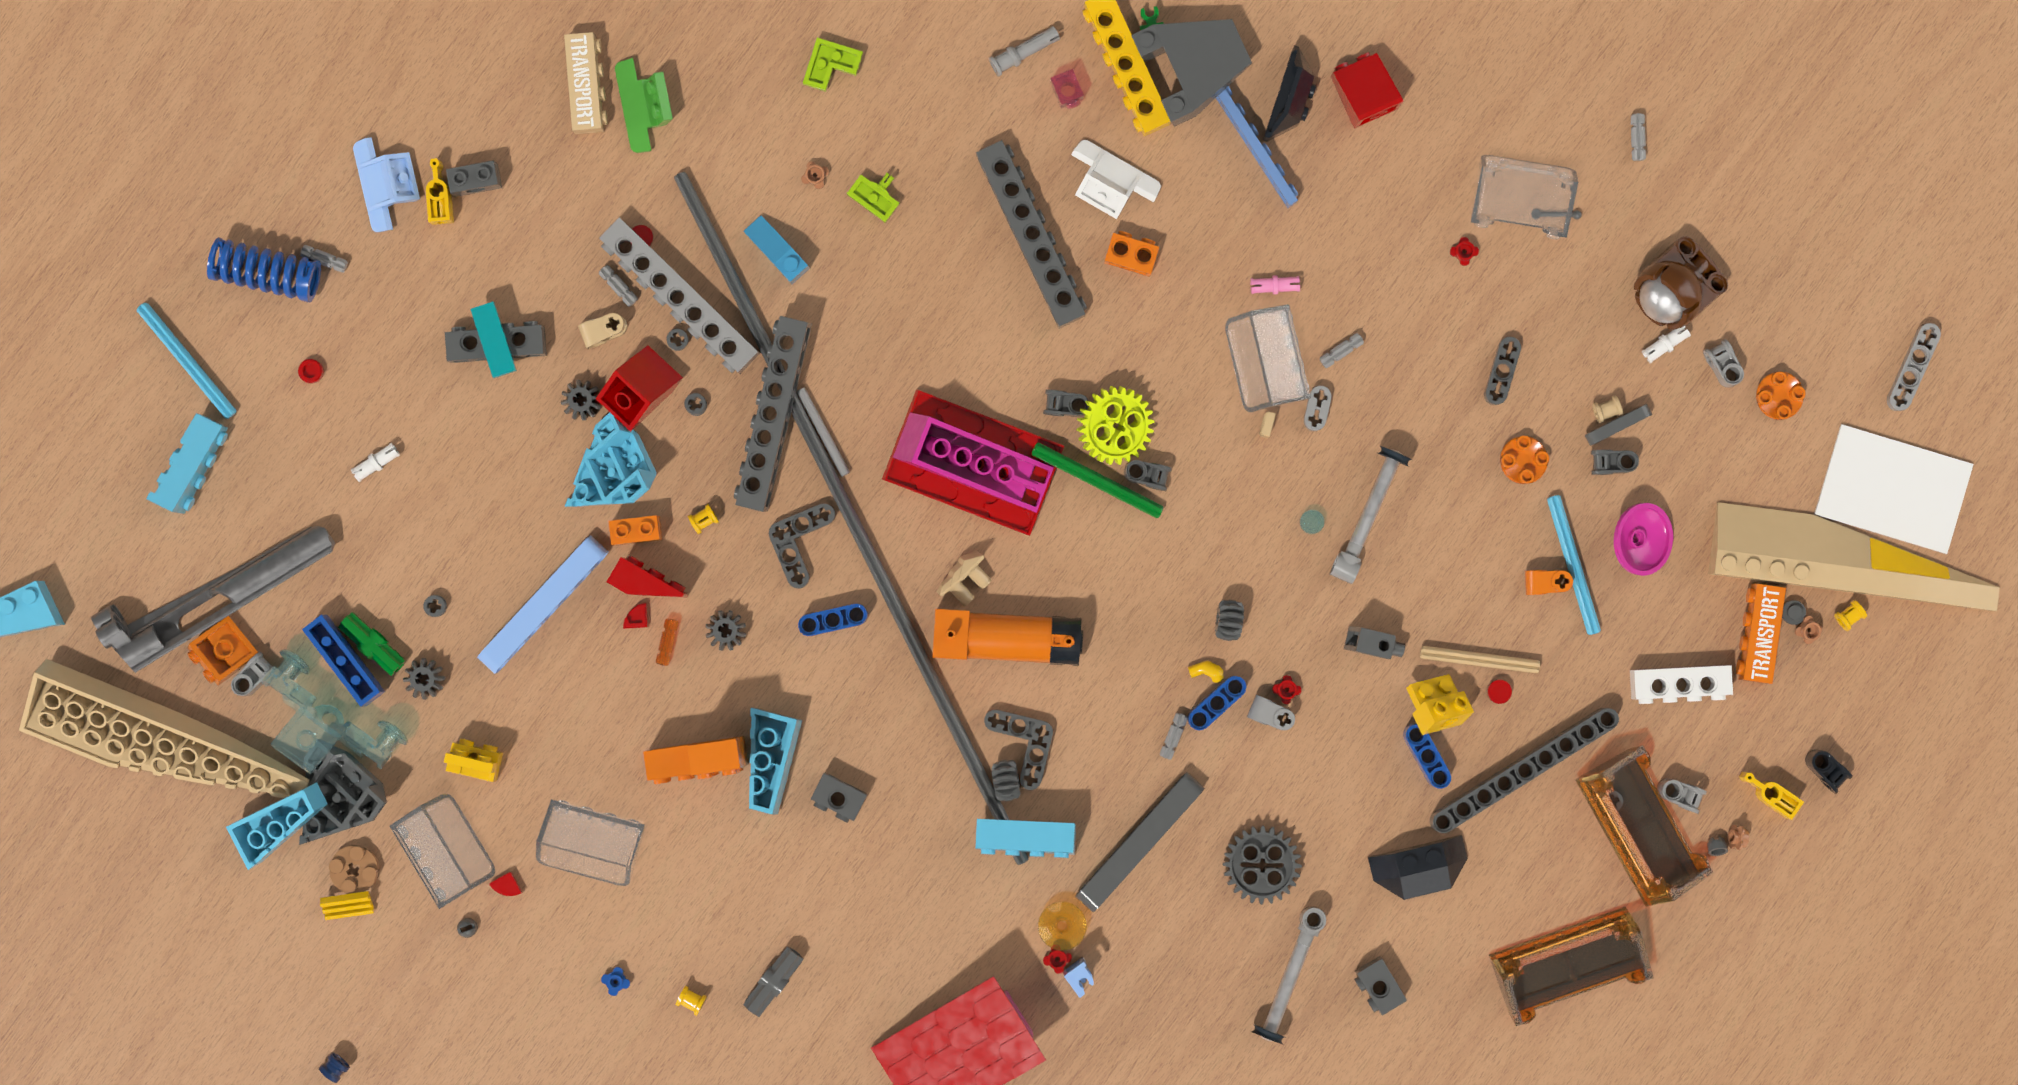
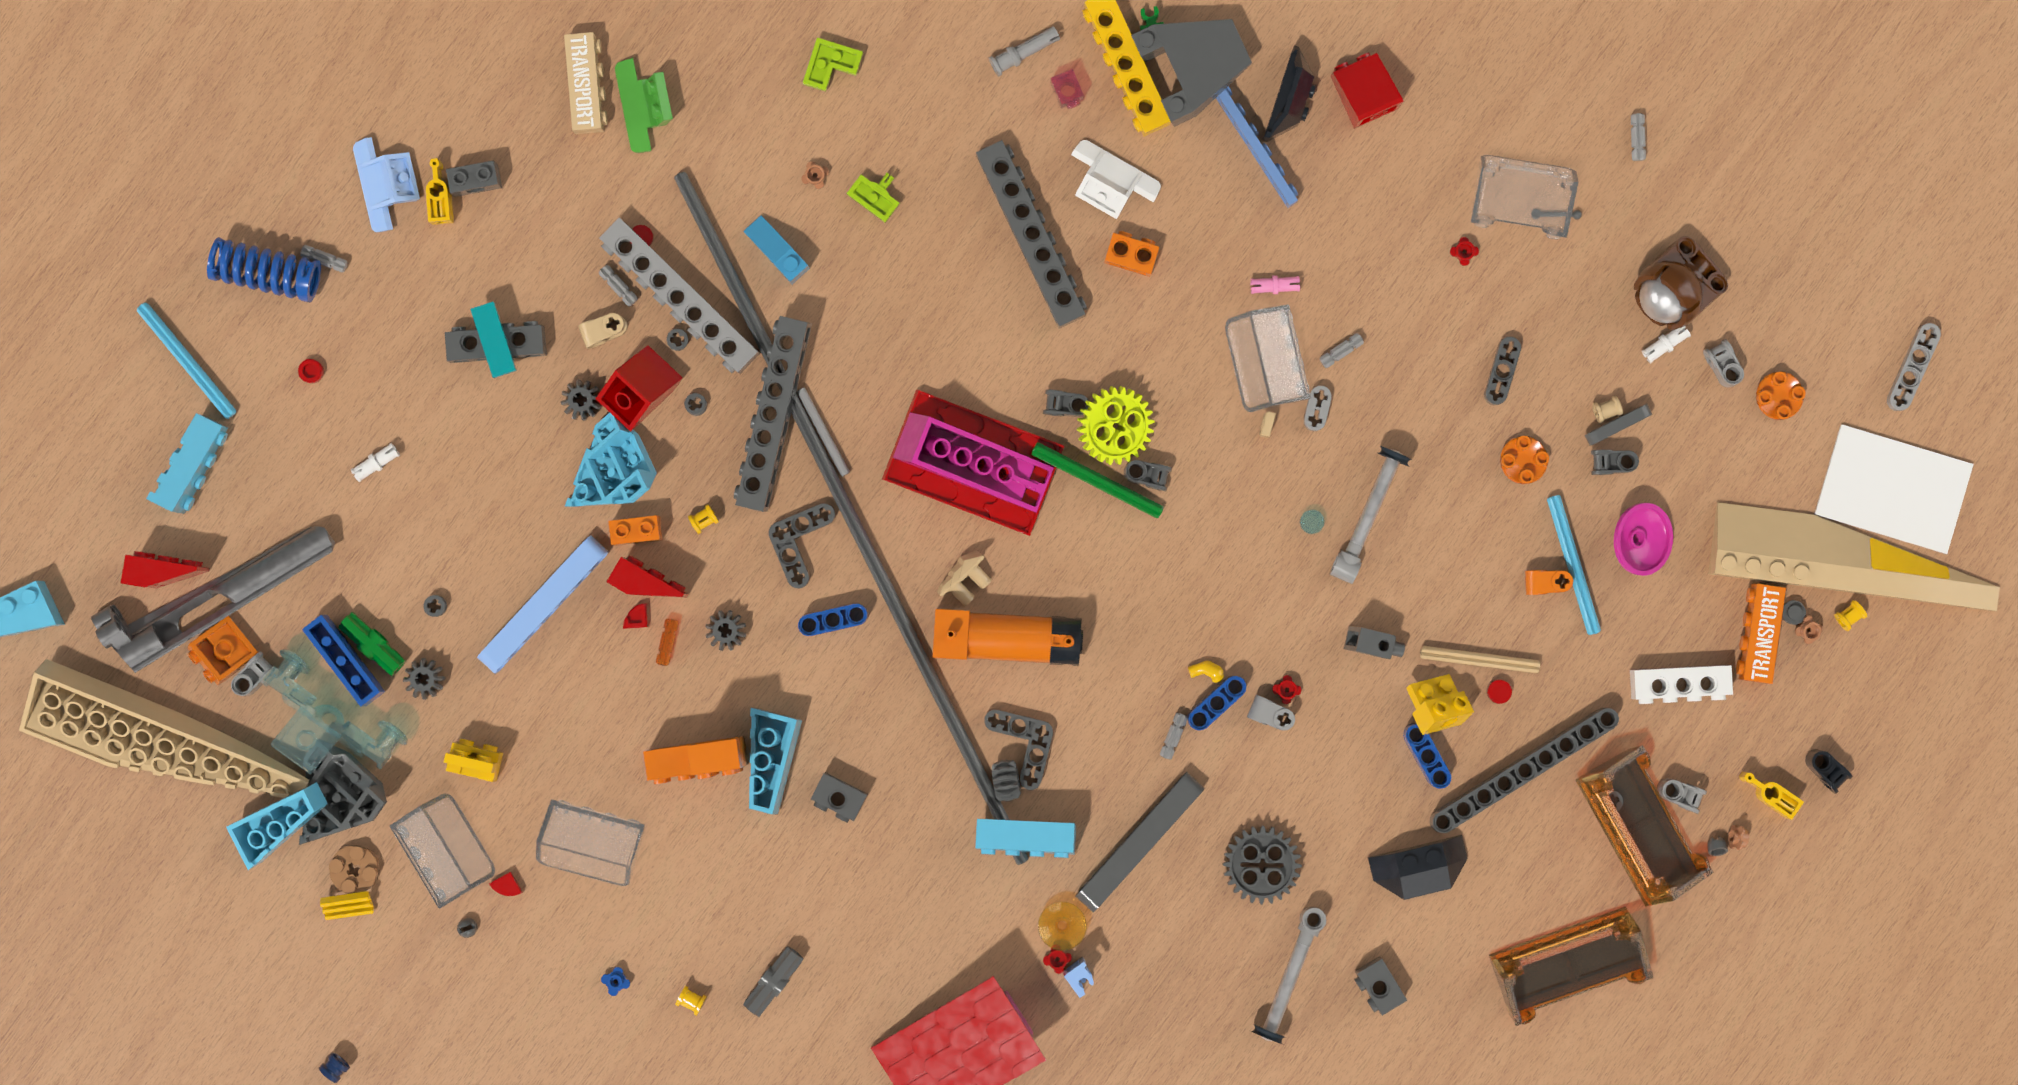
dark grey gear [1215,600,1244,641] -> none
none -> red slope [120,551,210,588]

